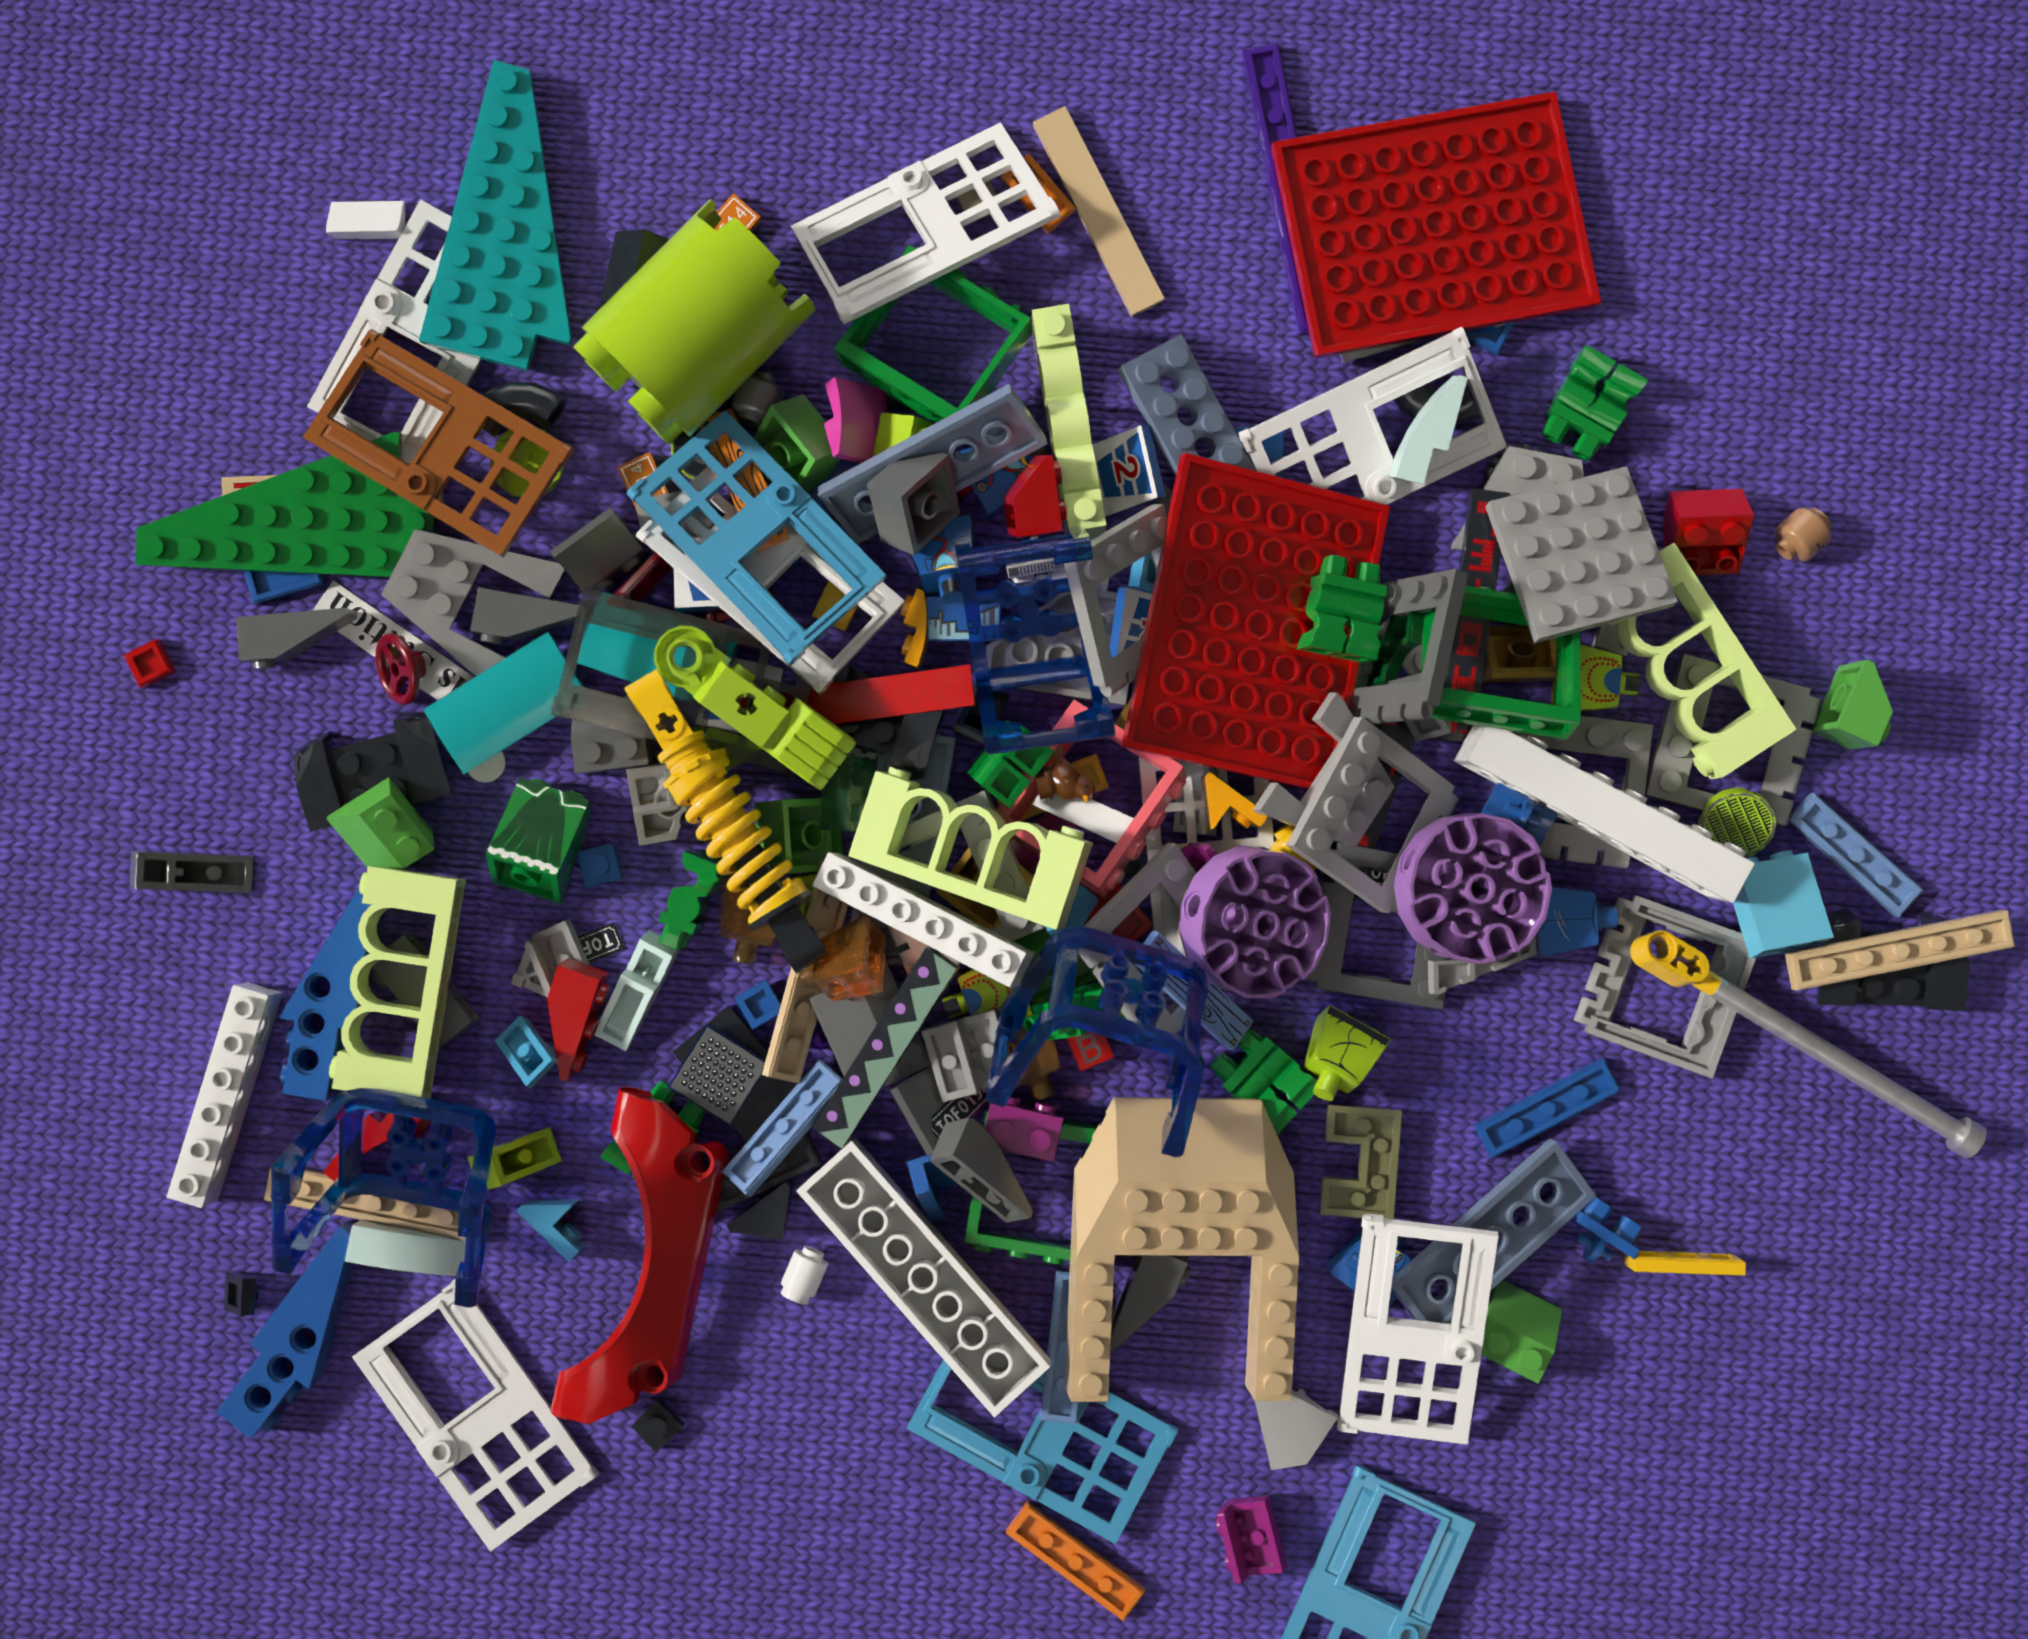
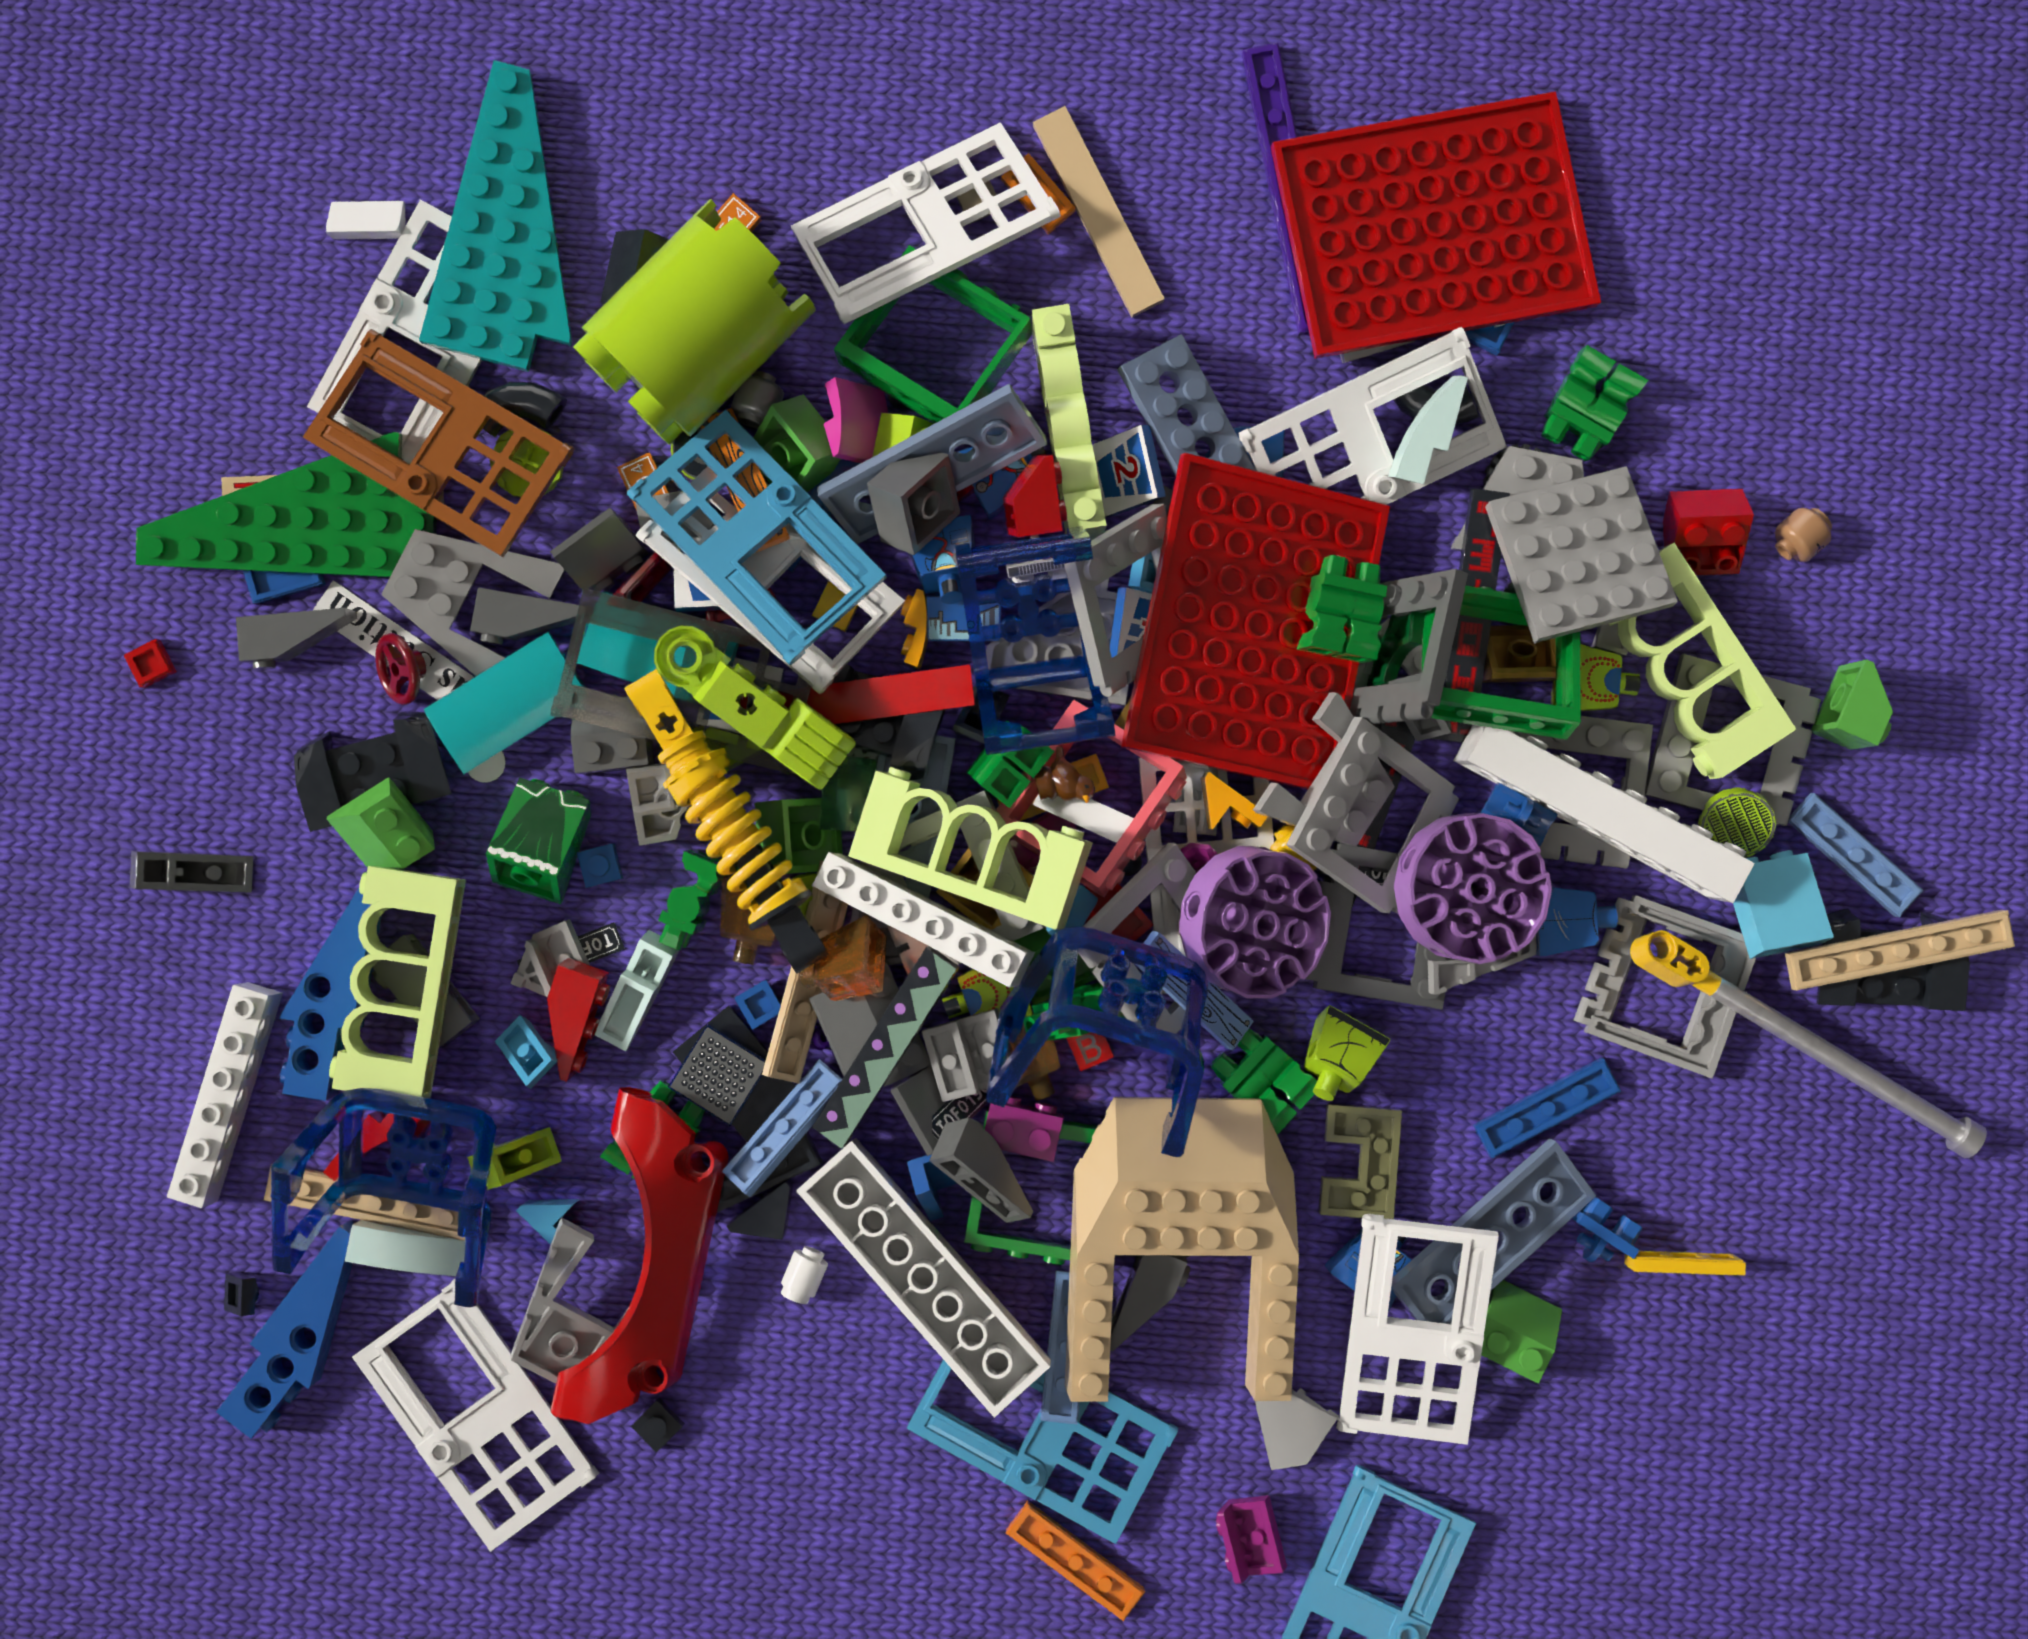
none -> light grey wing [511,1218,629,1384]

